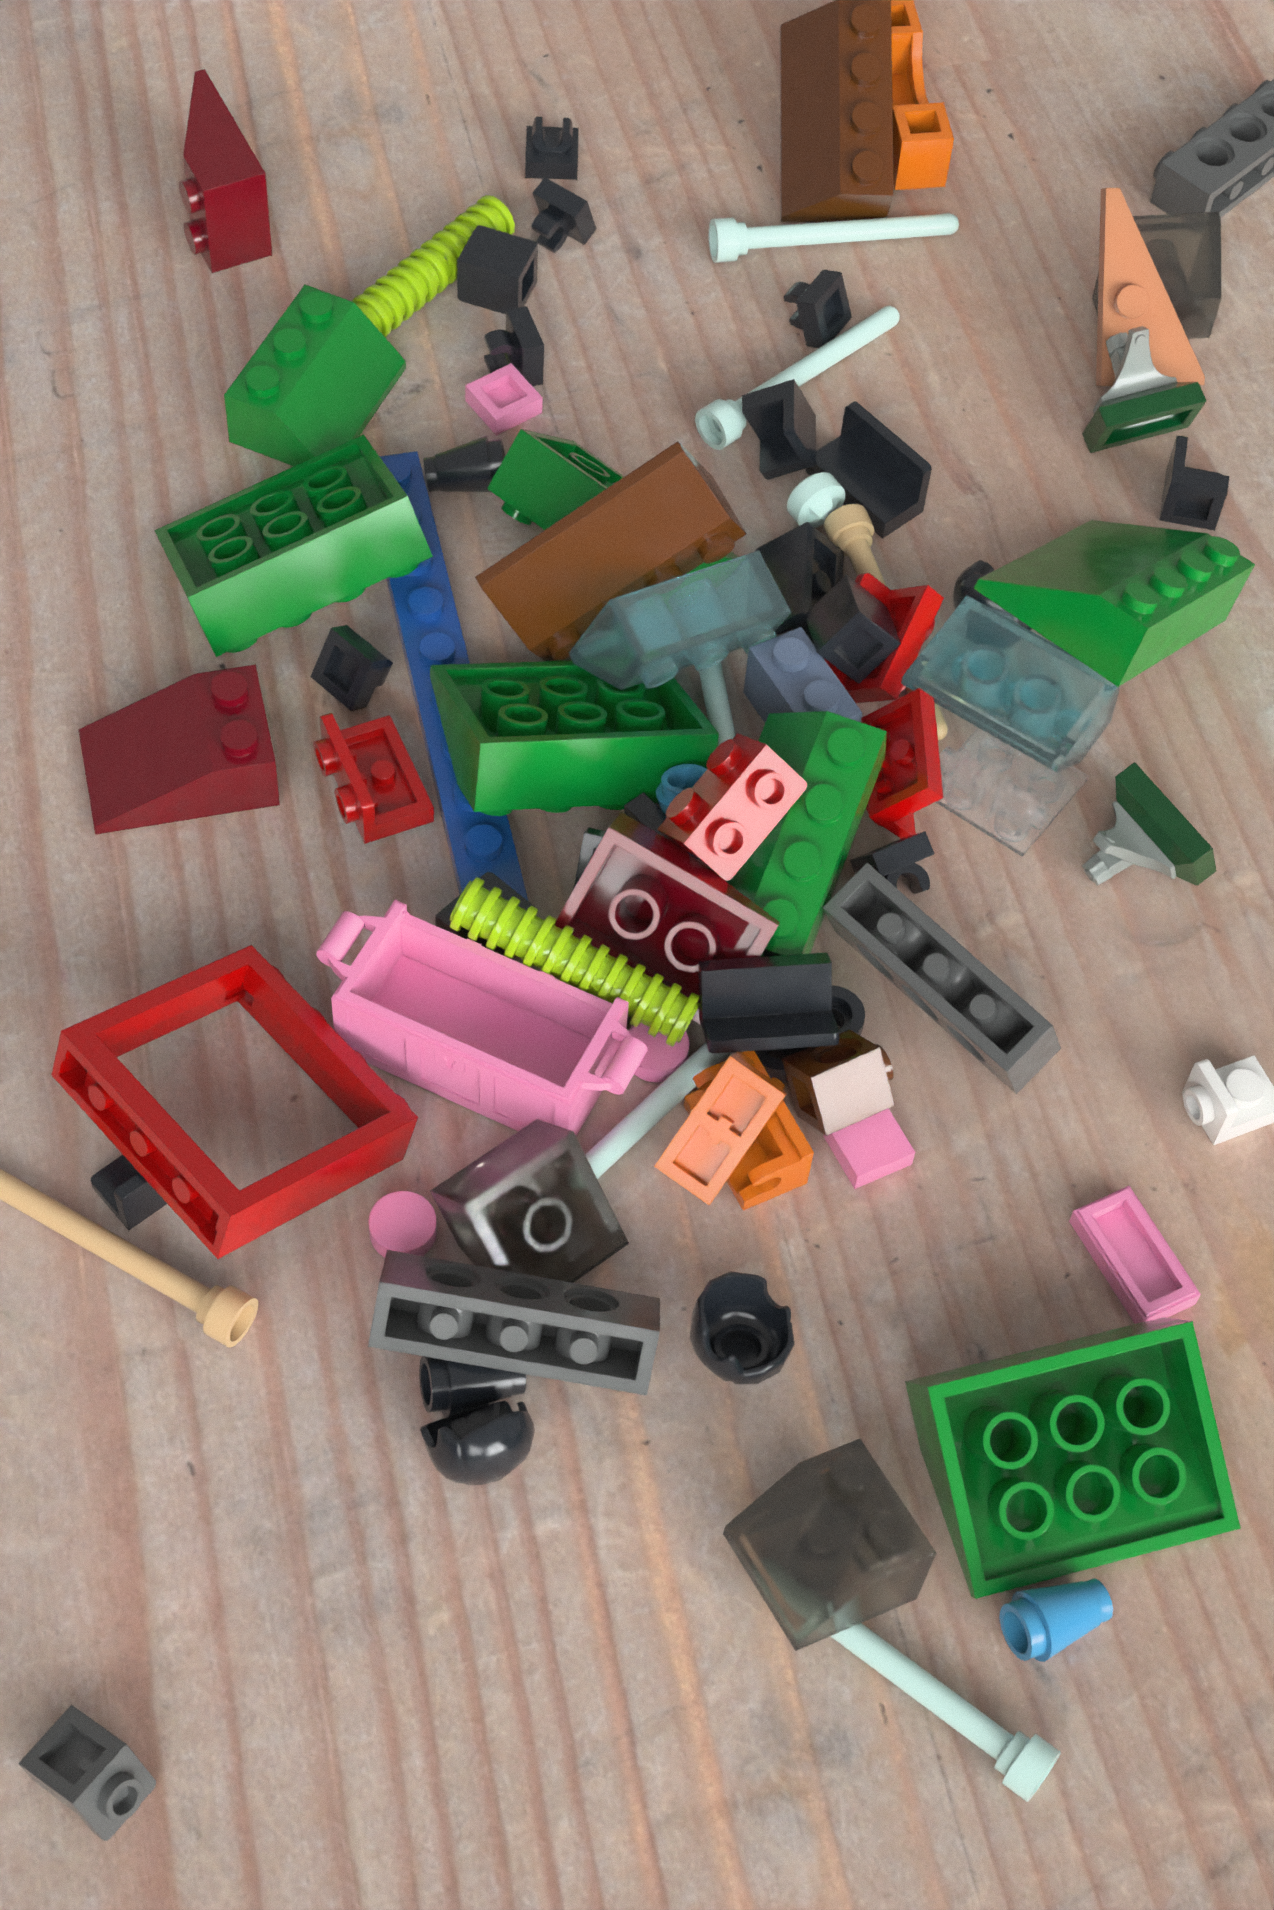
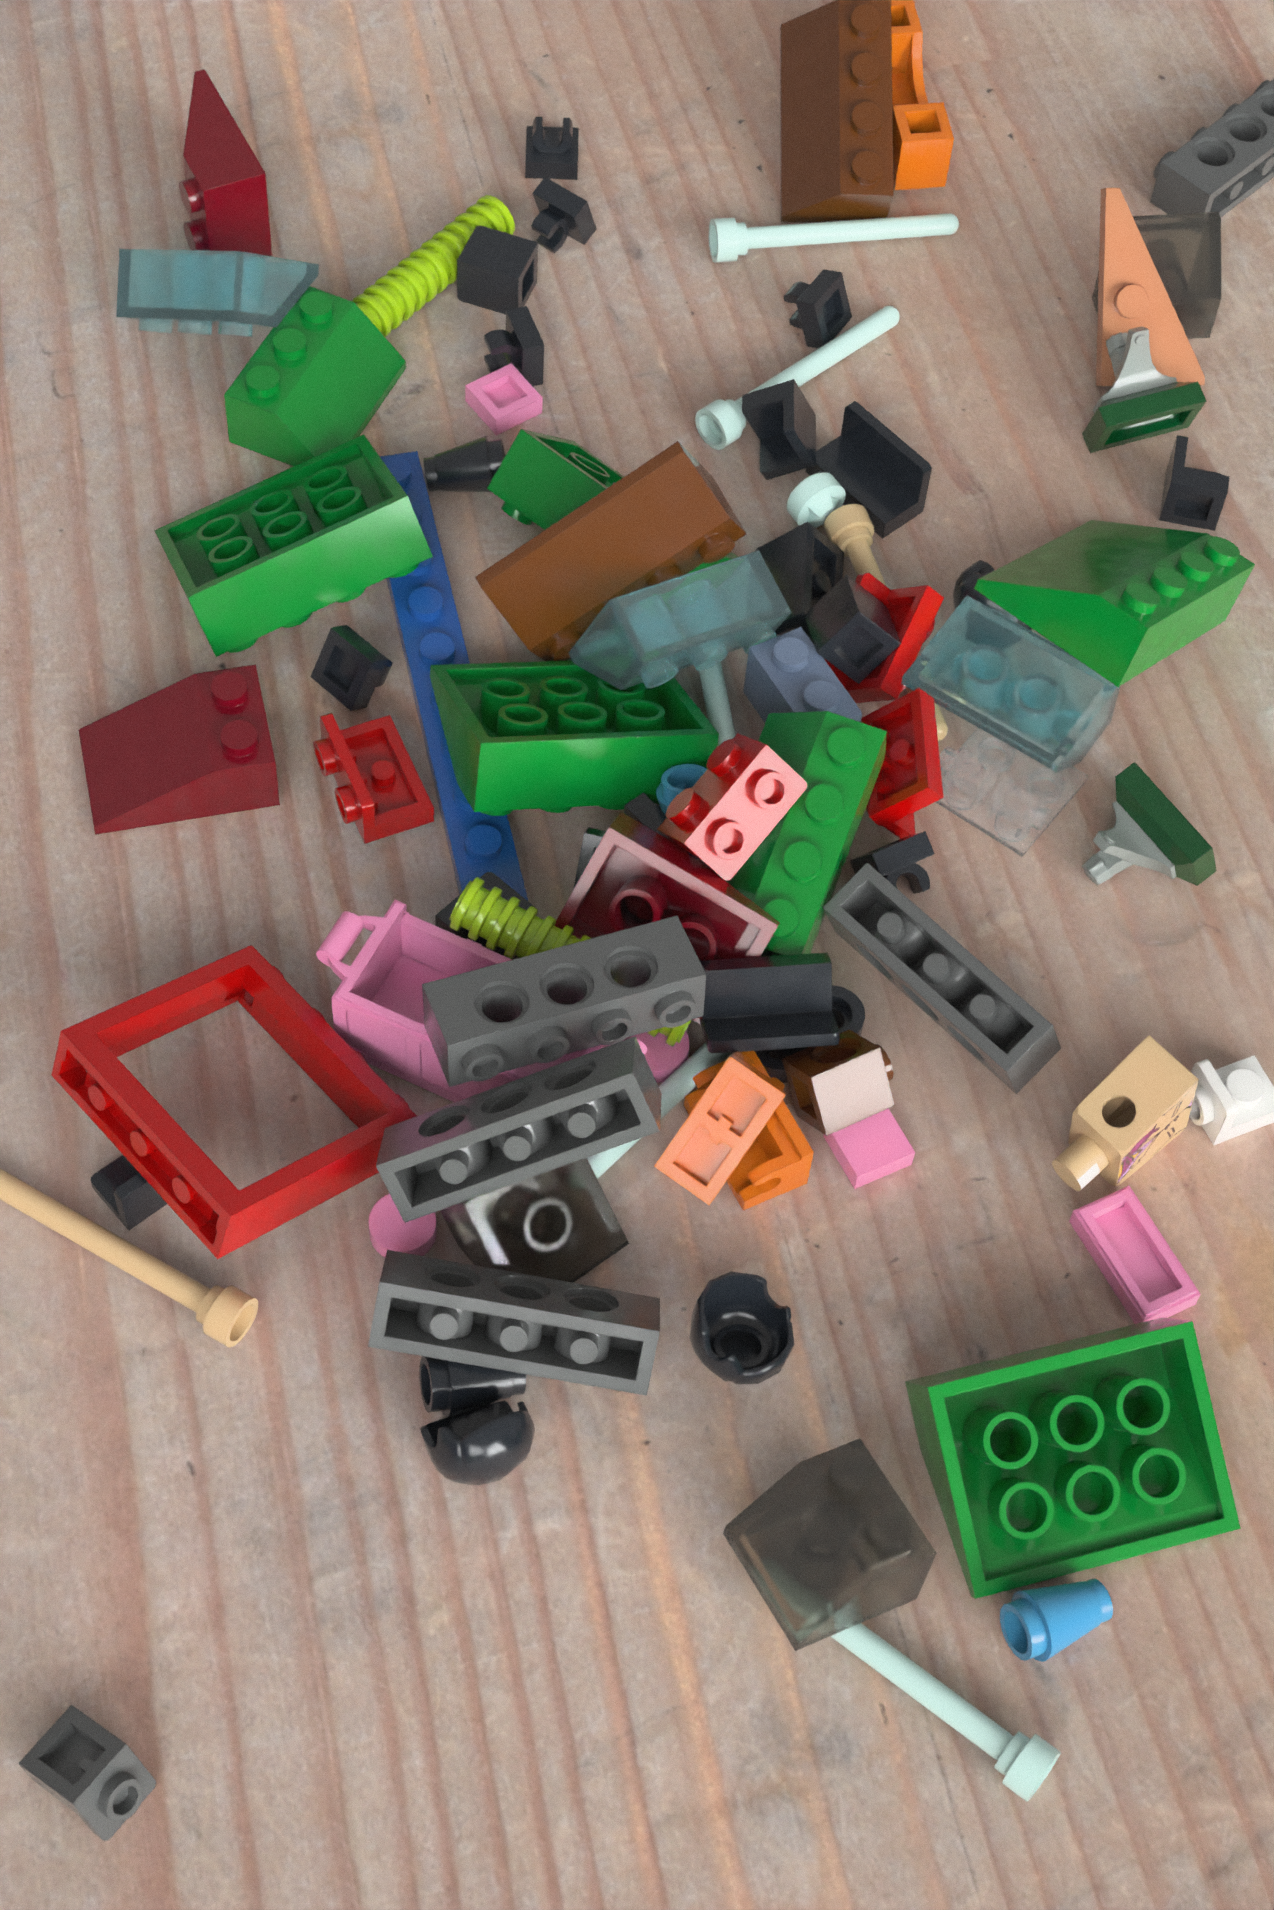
none -> clear light blue slope [116,249,319,337]
none -> dark grey brick [376,1036,662,1223]
none -> dark grey brick [422,916,706,1087]
none -> tan torso [1052,1035,1199,1191]

